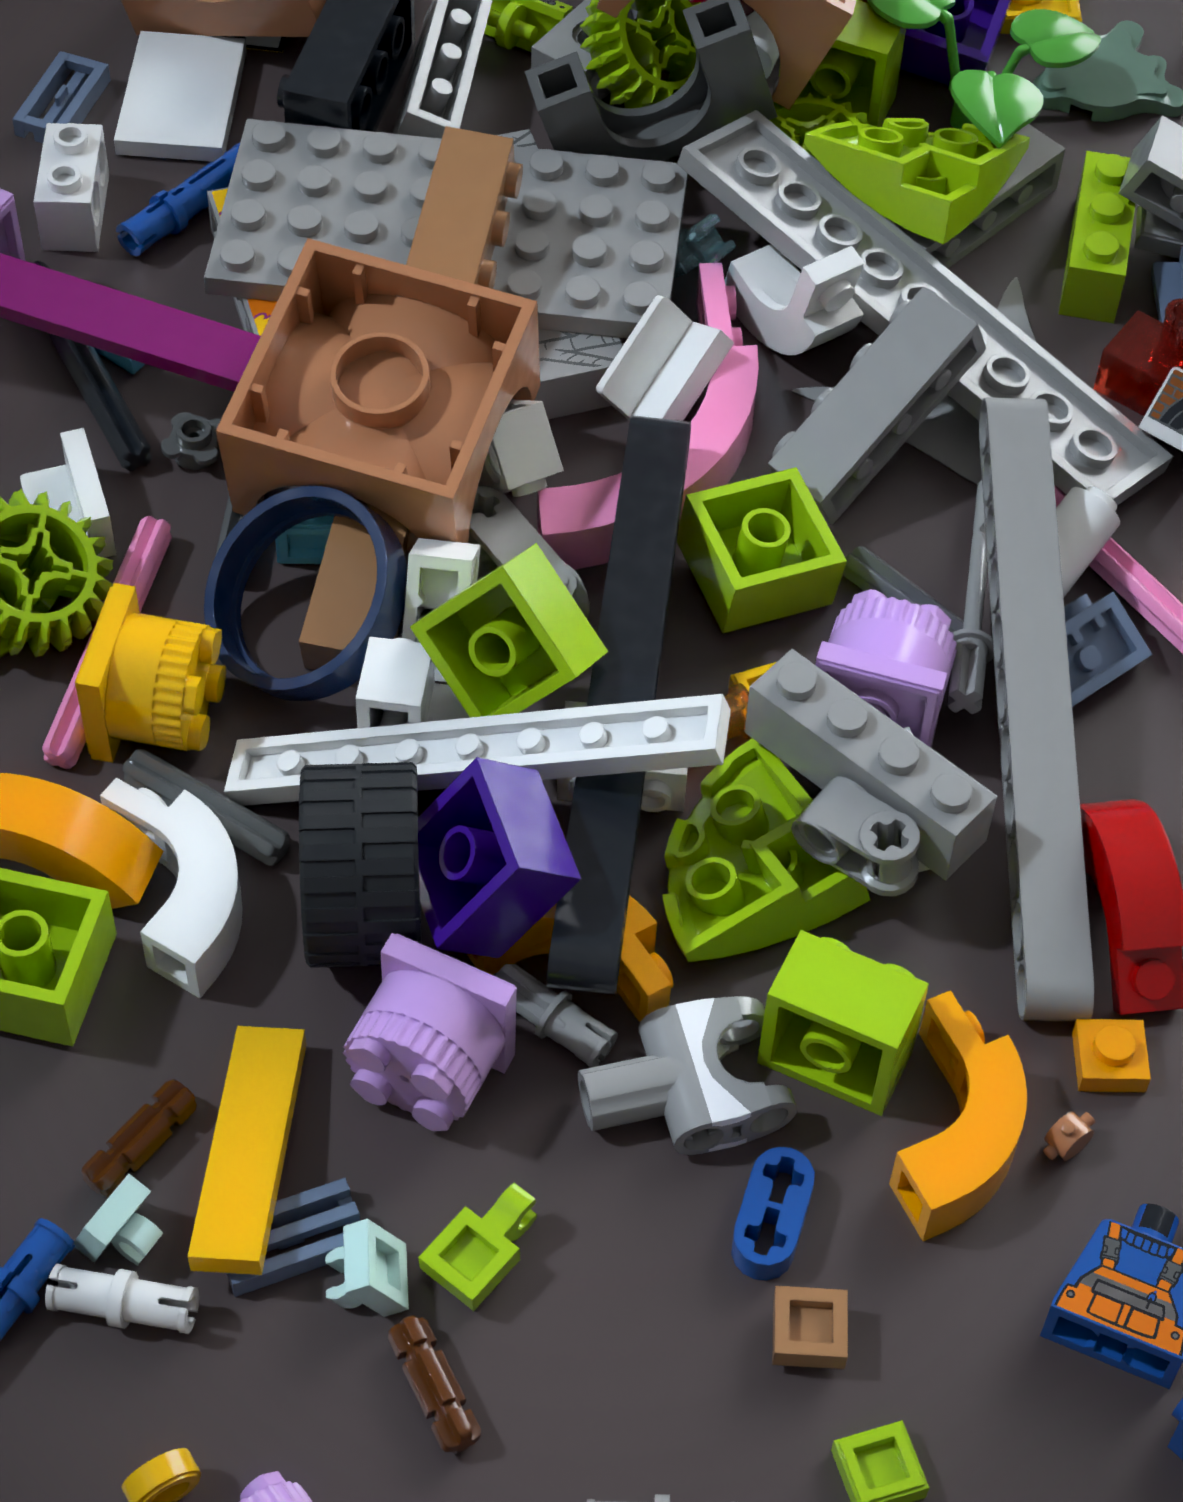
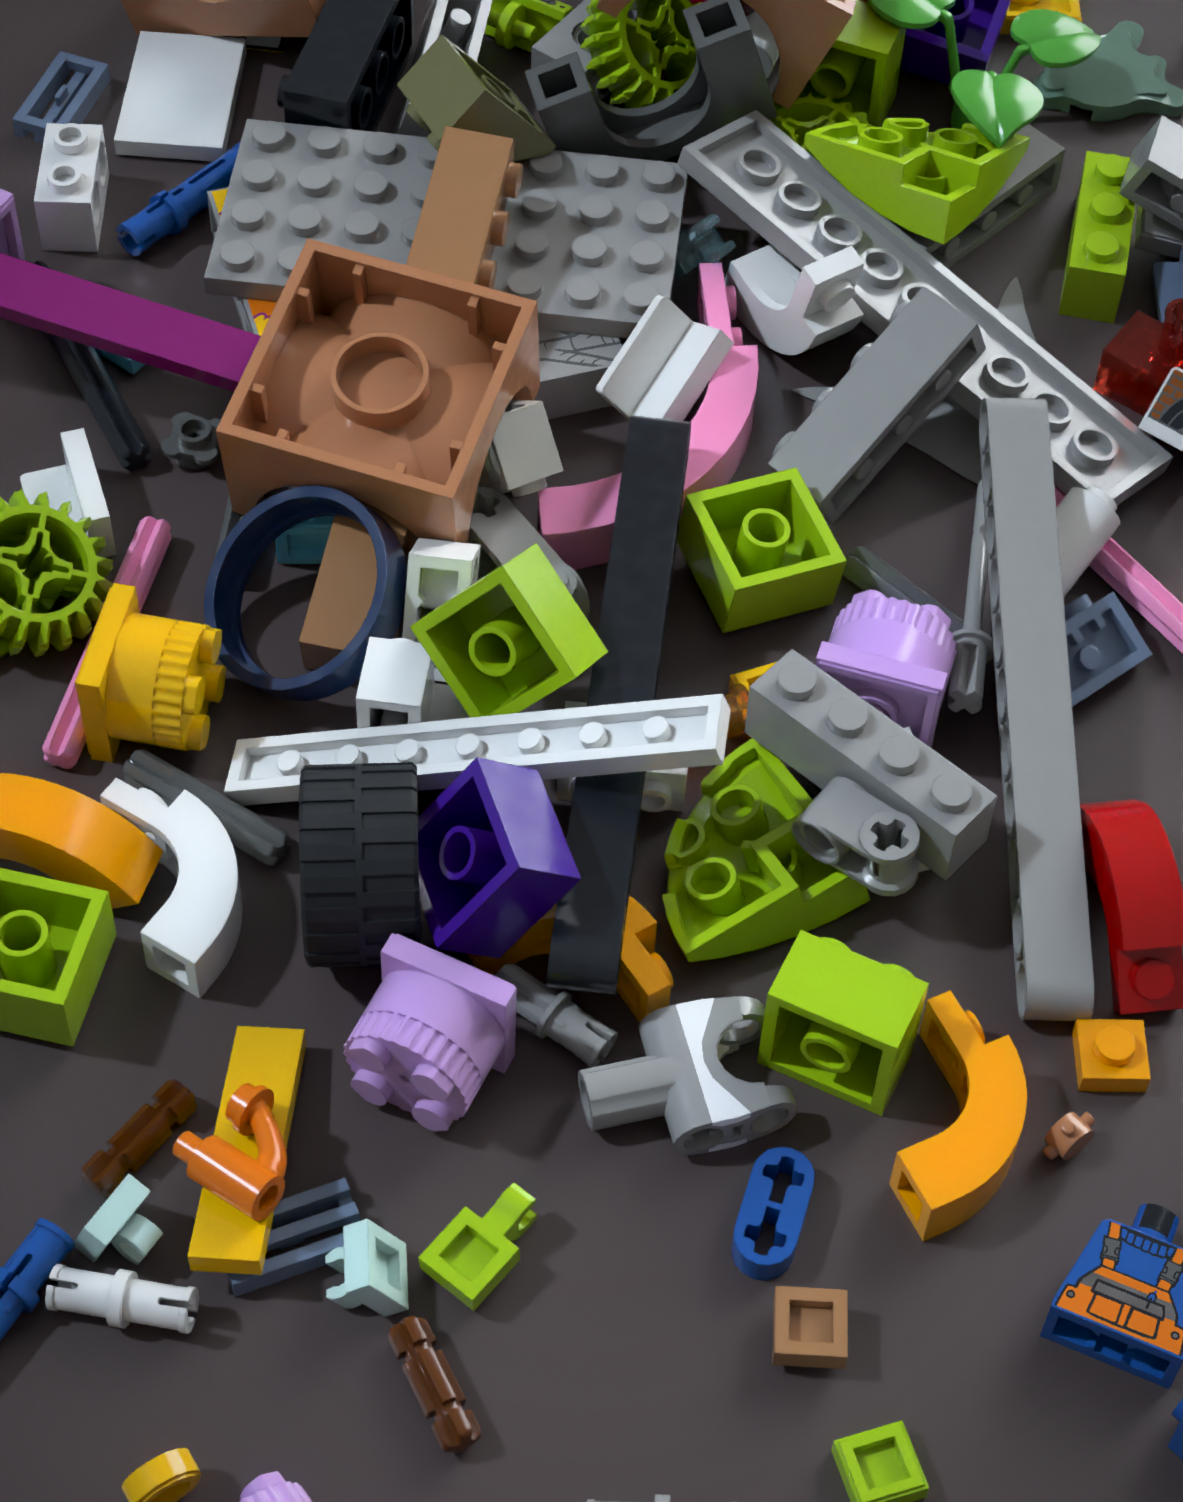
none -> orange plant [173,1083,287,1221]
none -> olive slope [397,34,556,161]

